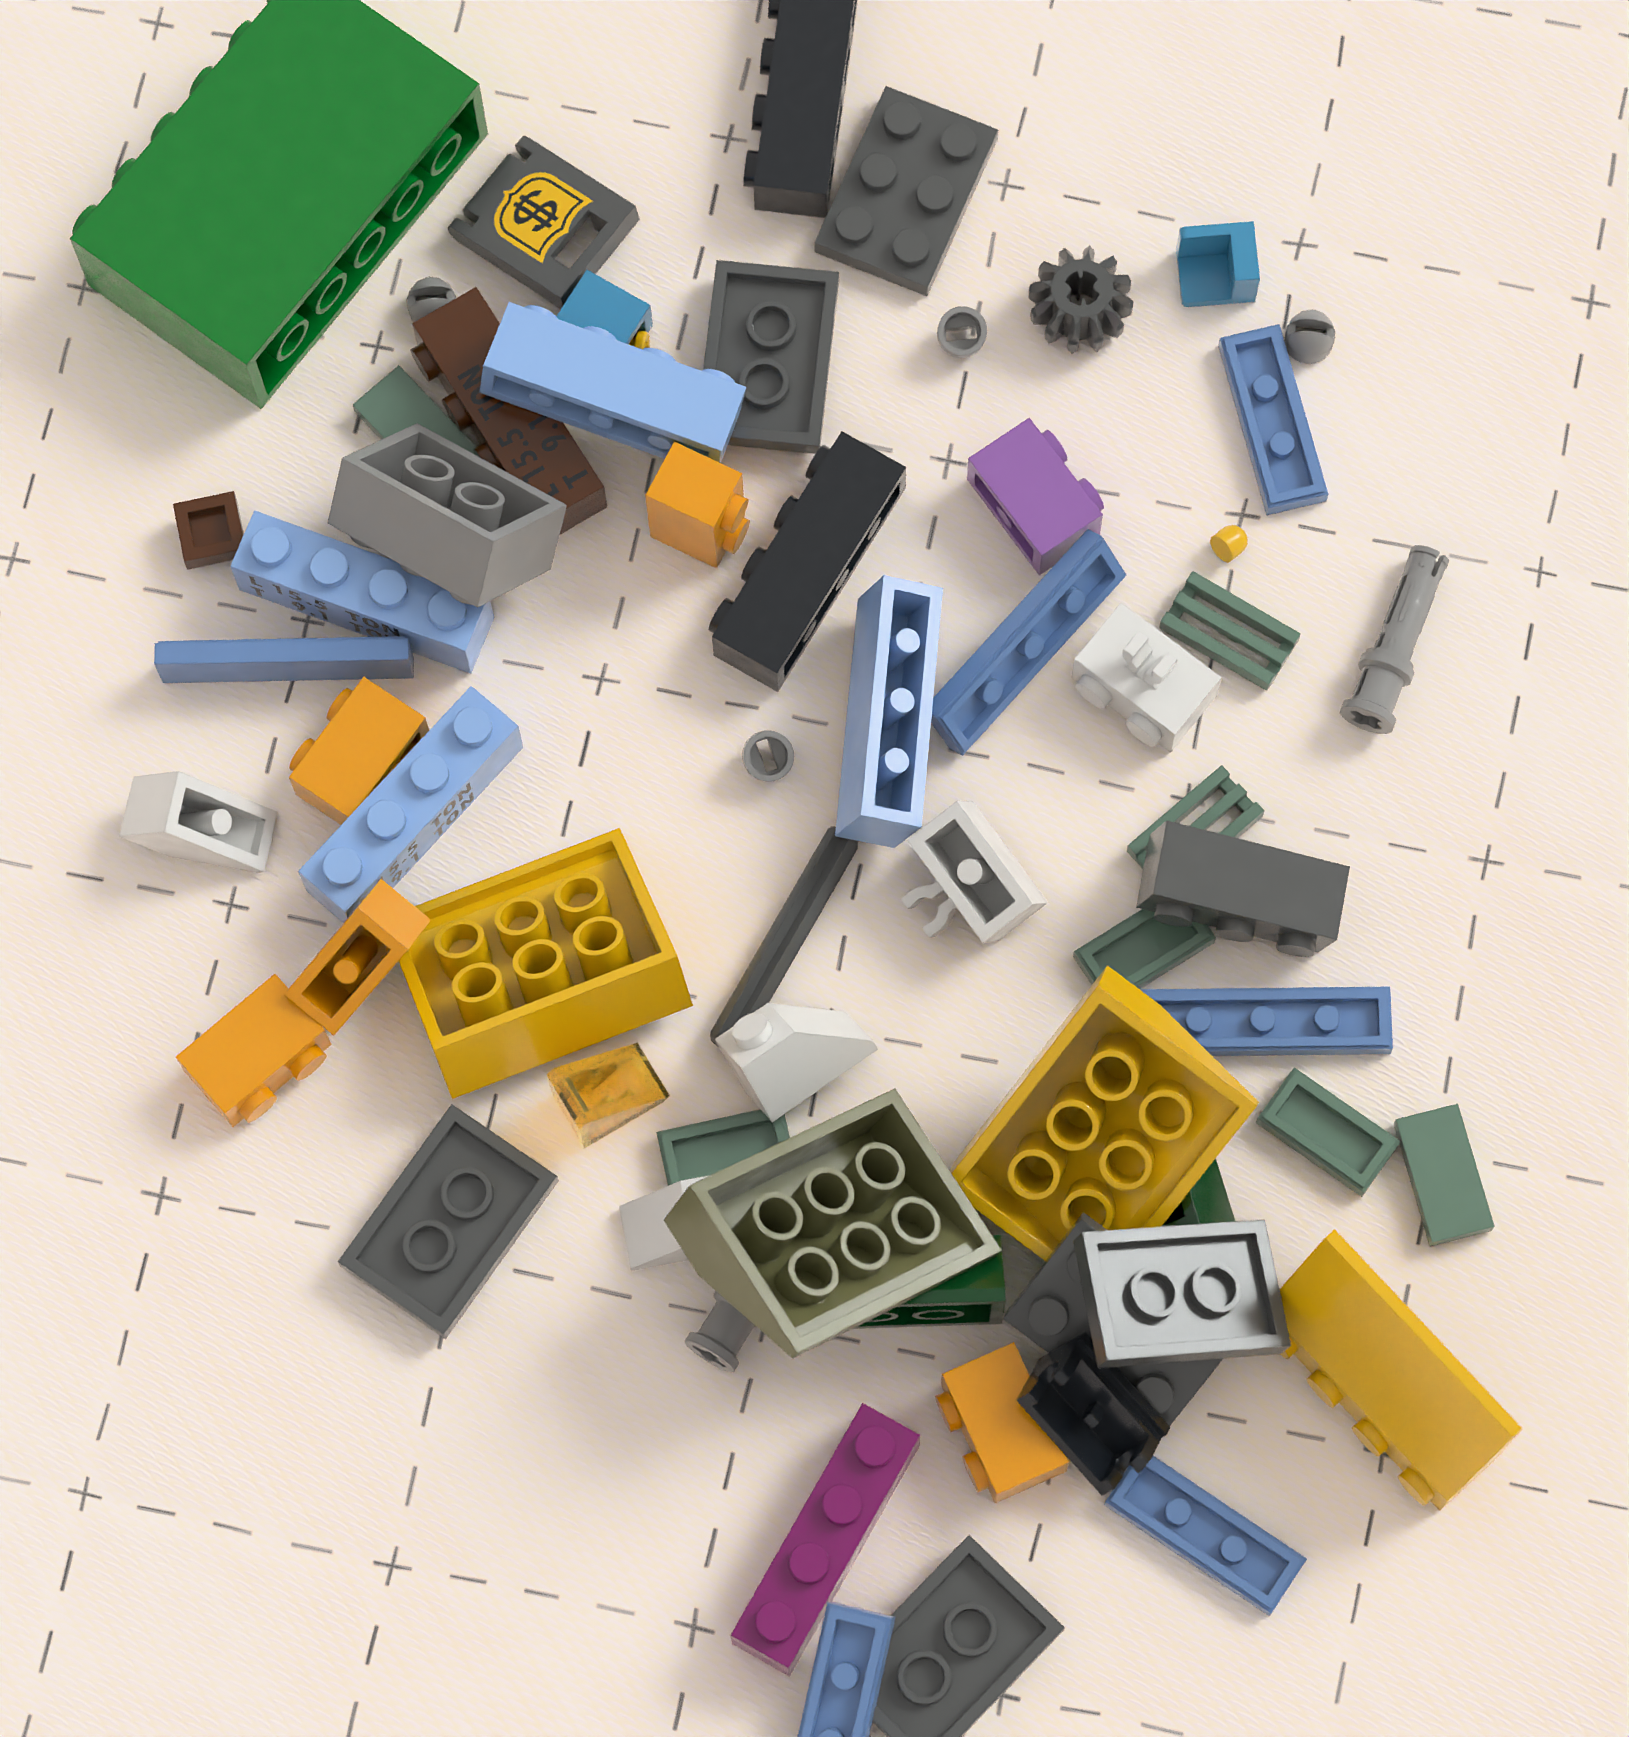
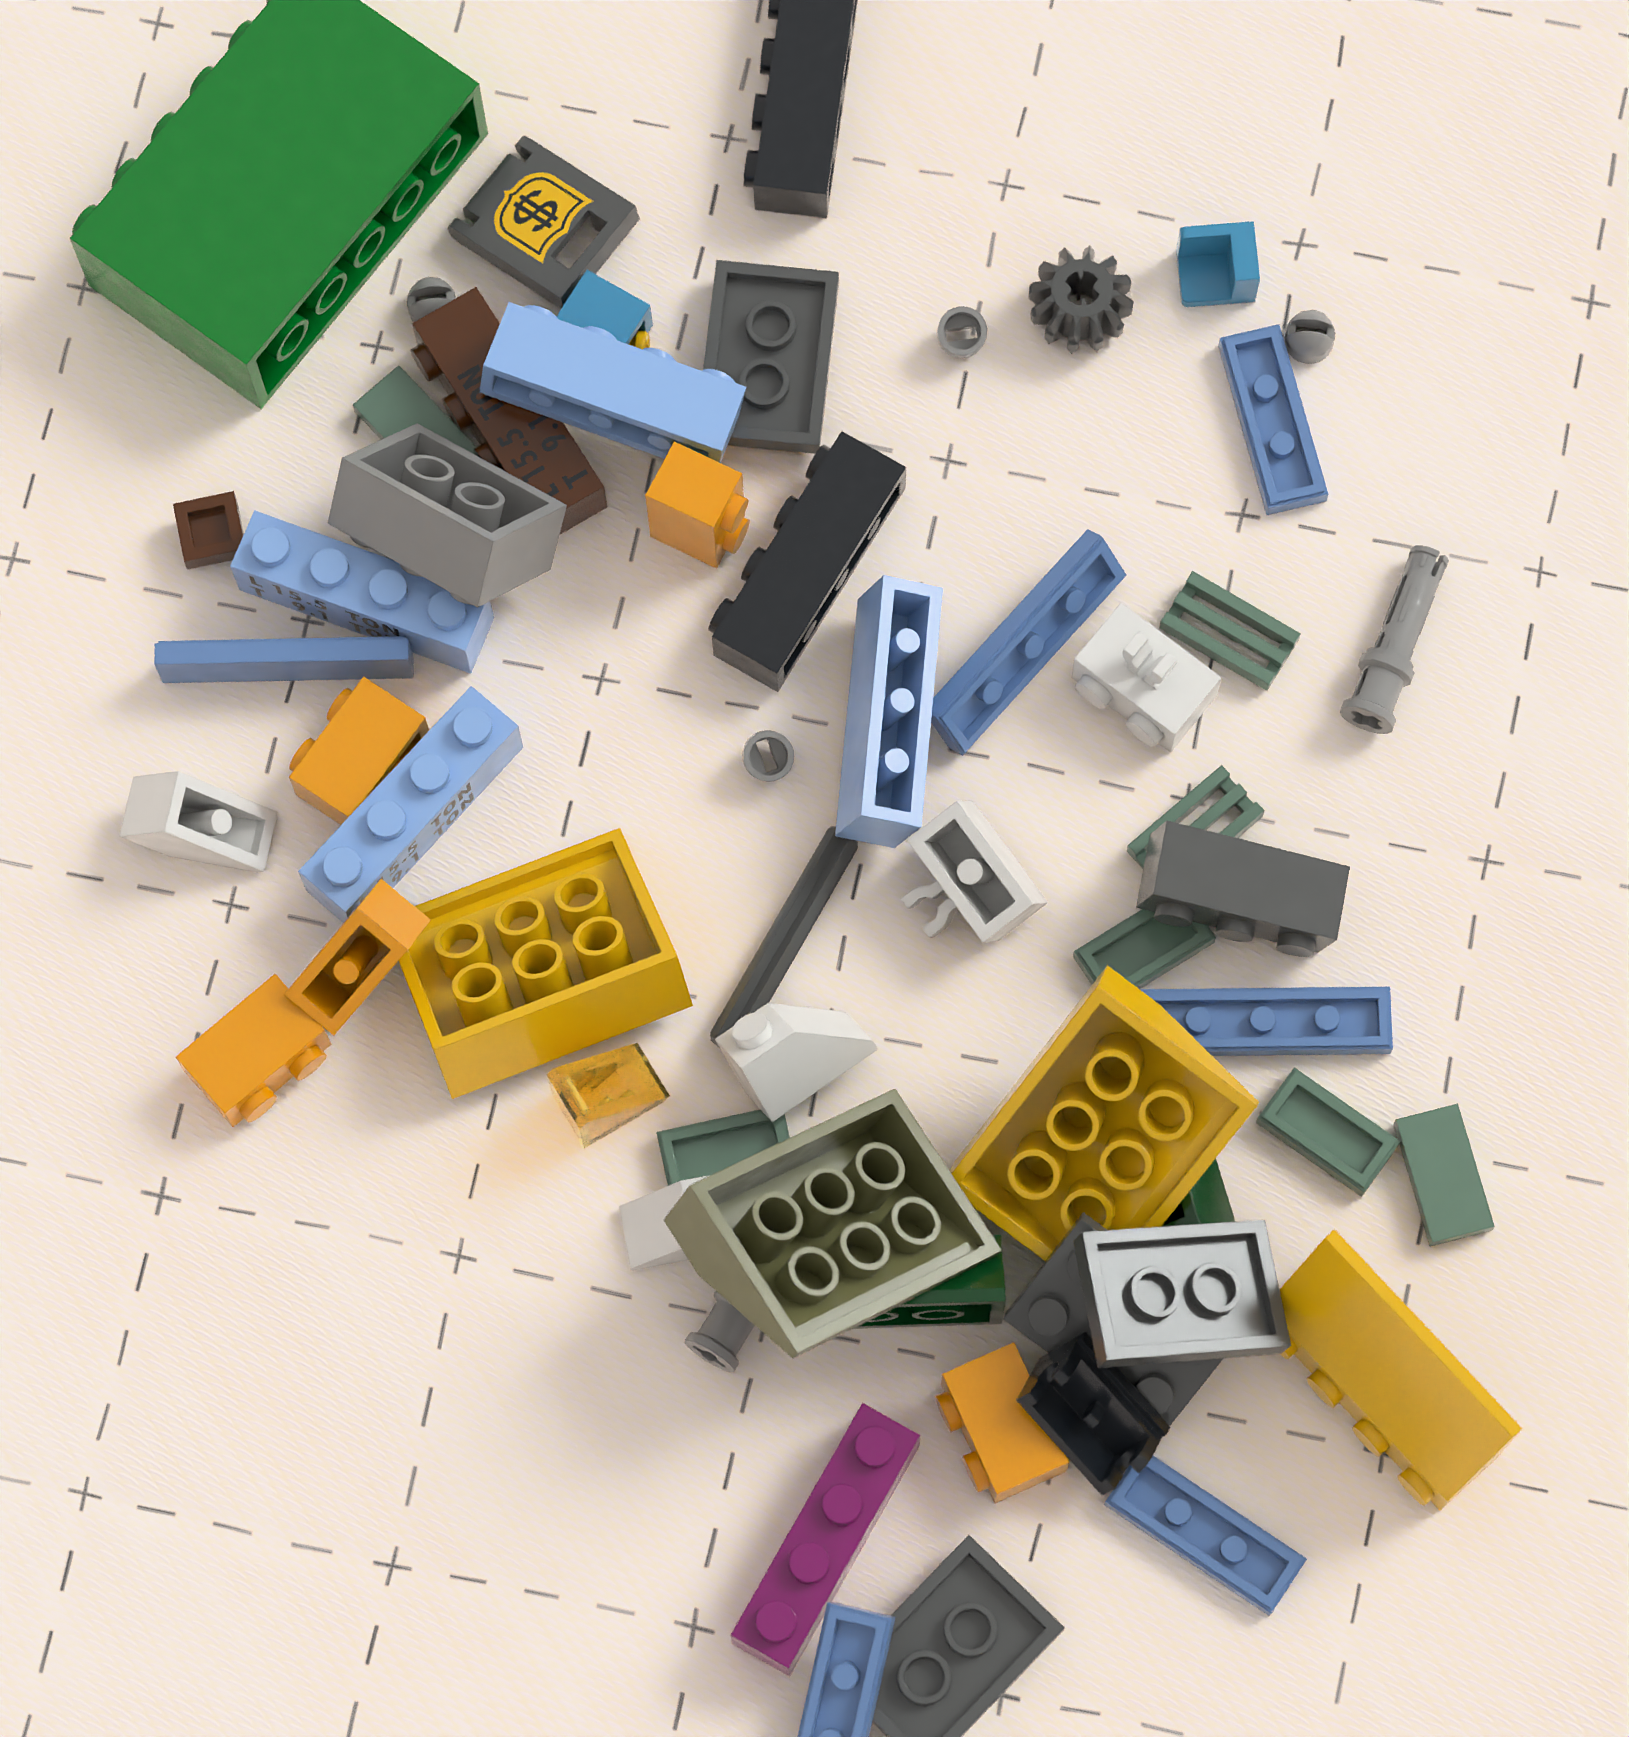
dark grey plate [338,1104,559,1339] -> none
dark grey plate [814,86,999,297] -> none
medium lavender brick [967,417,1104,576] -> none
yellow piece [1210,525,1248,562] -> none

